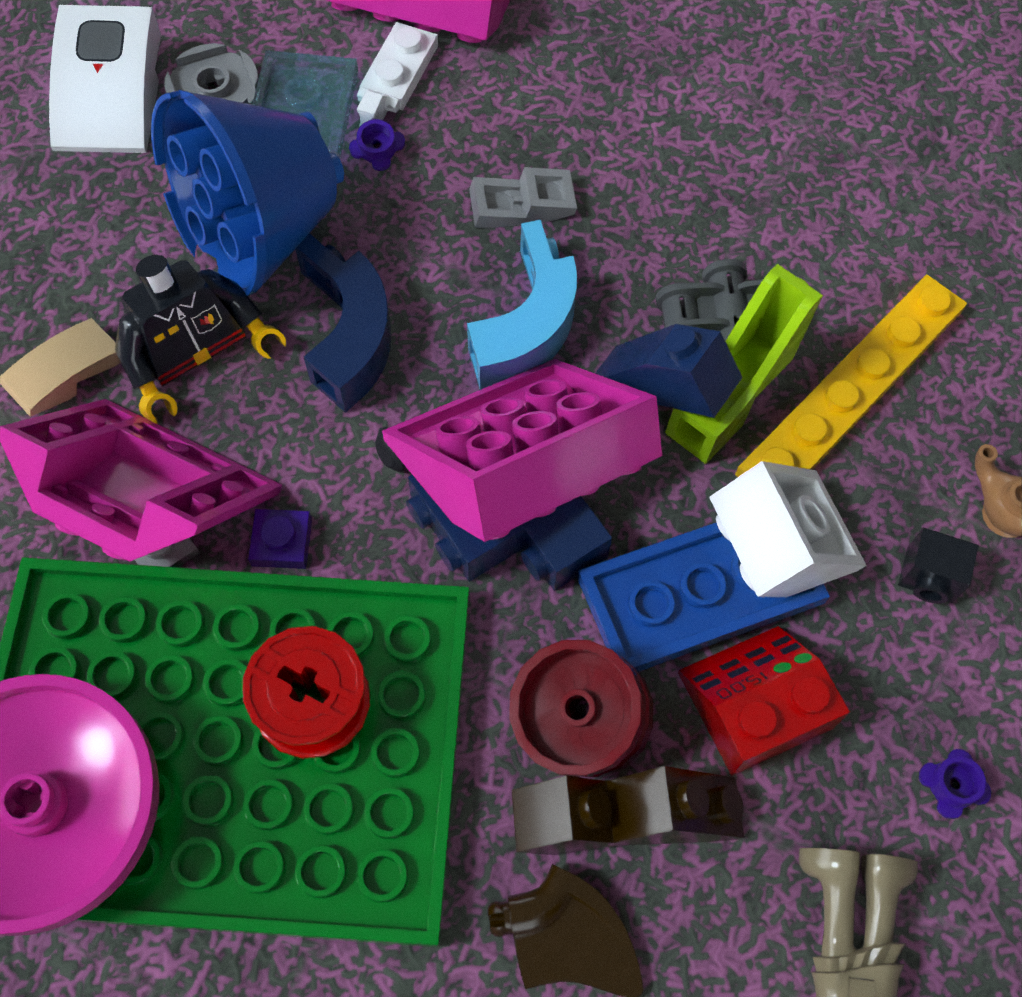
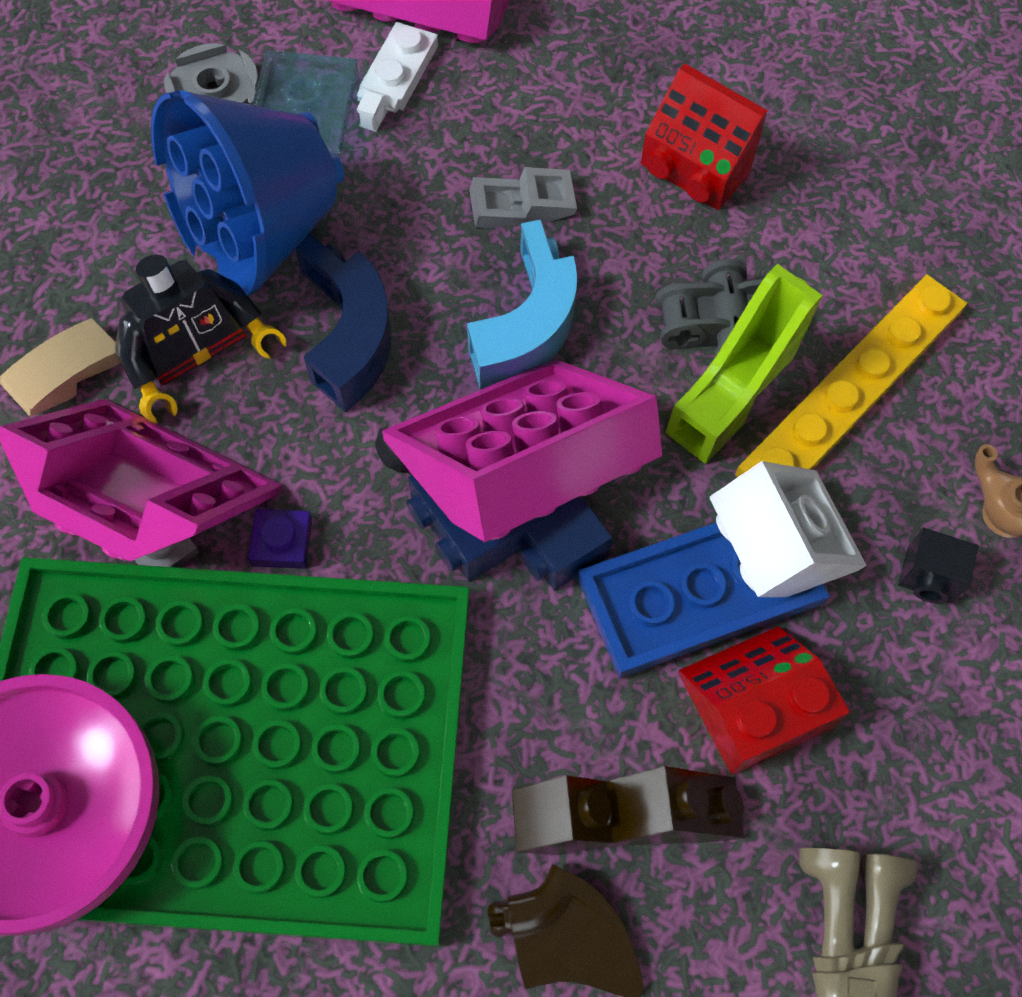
white slope [49,5,161,153] -> none
red piece [243,626,370,759] -> none
dark purple plate [349,119,405,171] -> none
dark red wheel [509,640,654,778] -> none
dark blue slope [595,324,743,418] -> none
dark purple plate [919,749,991,819] -> none
none -> red slope [641,63,768,210]

